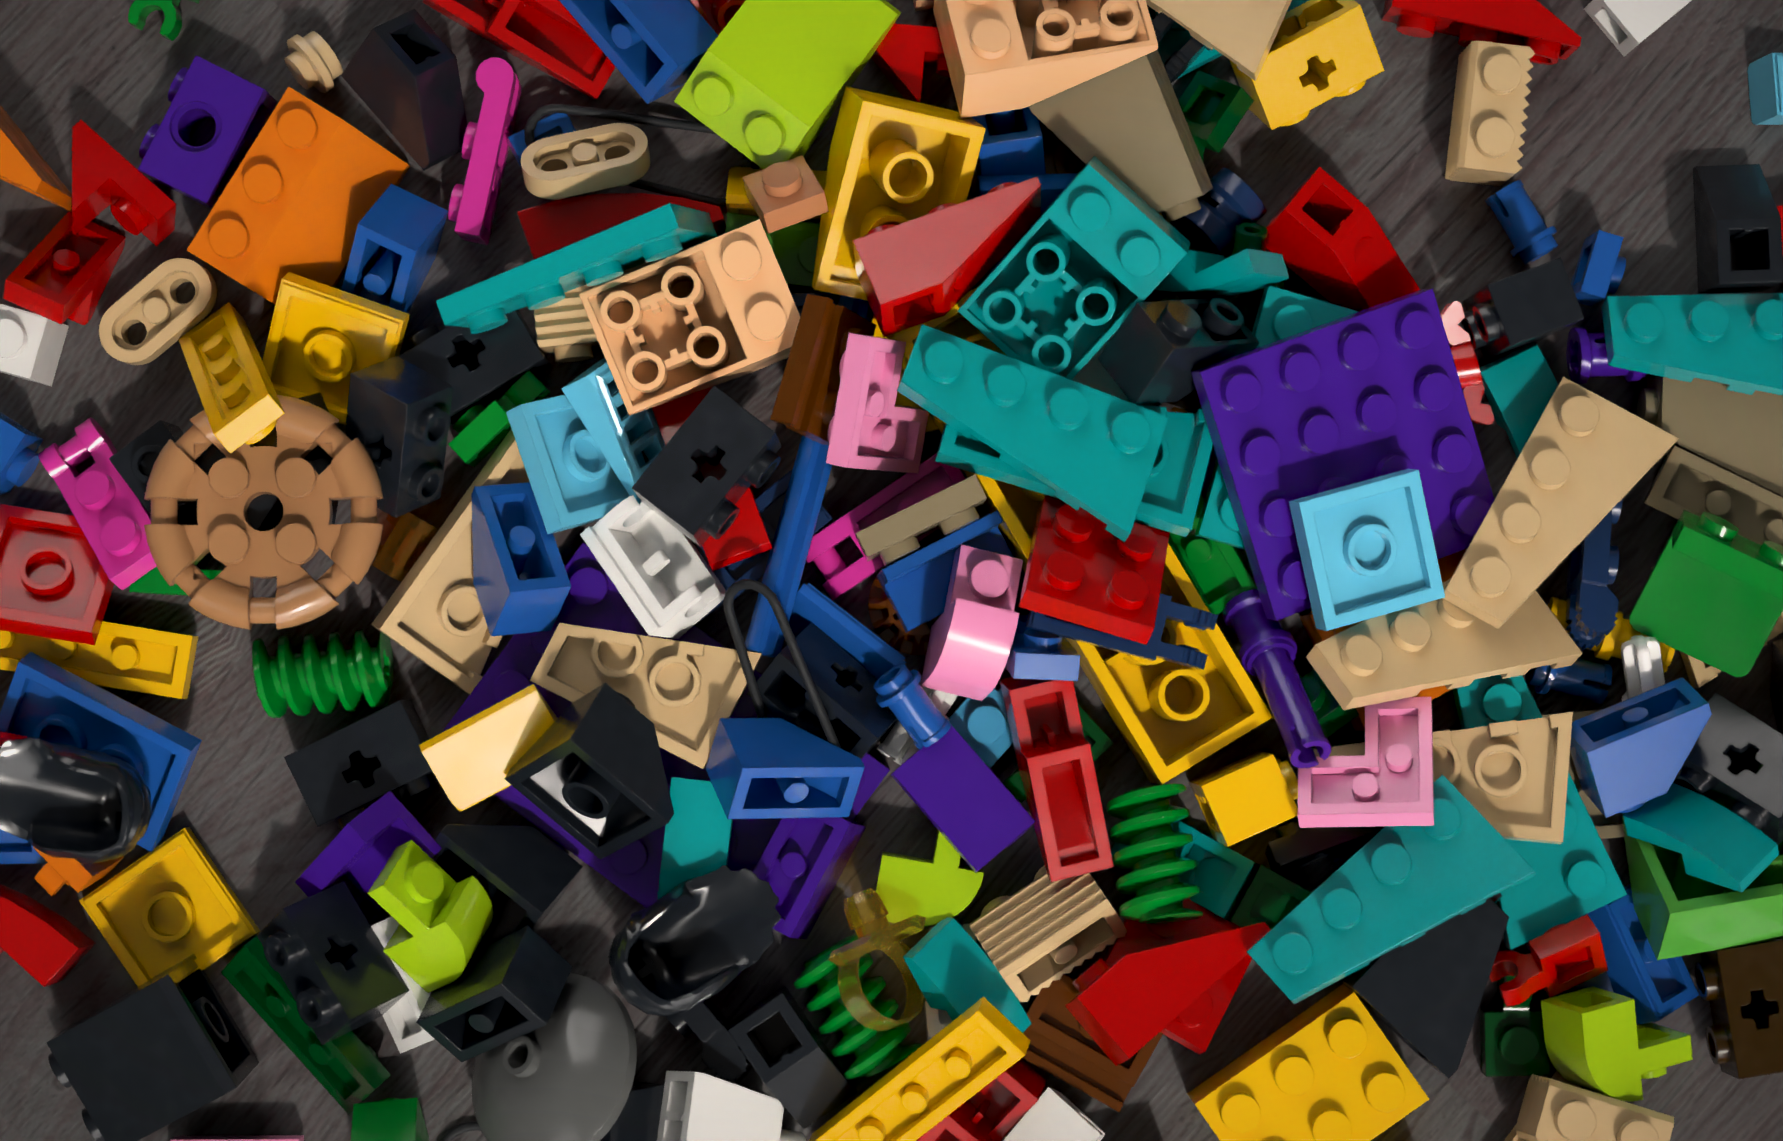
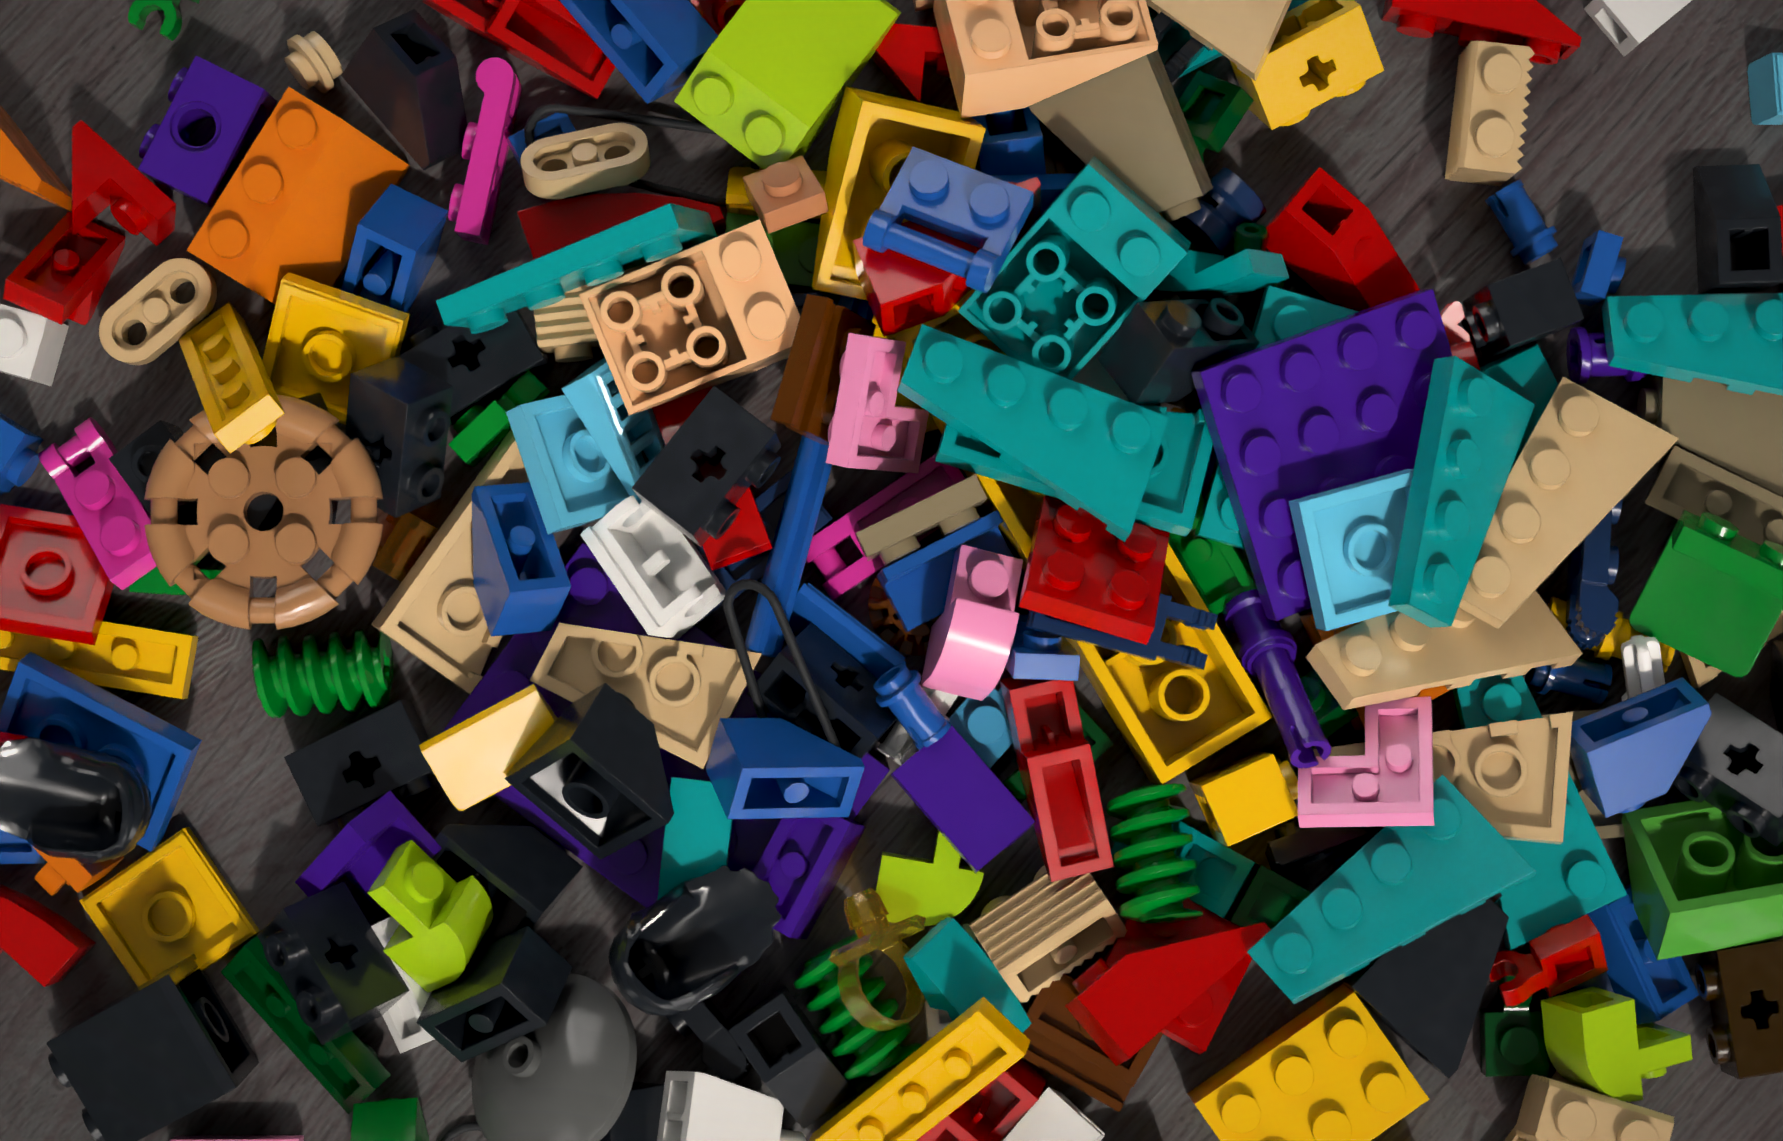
teal slope [1623,783,1779,893] -> none
none -> blue plate [863,146,1034,293]
none -> teal wing [1388,356,1535,628]

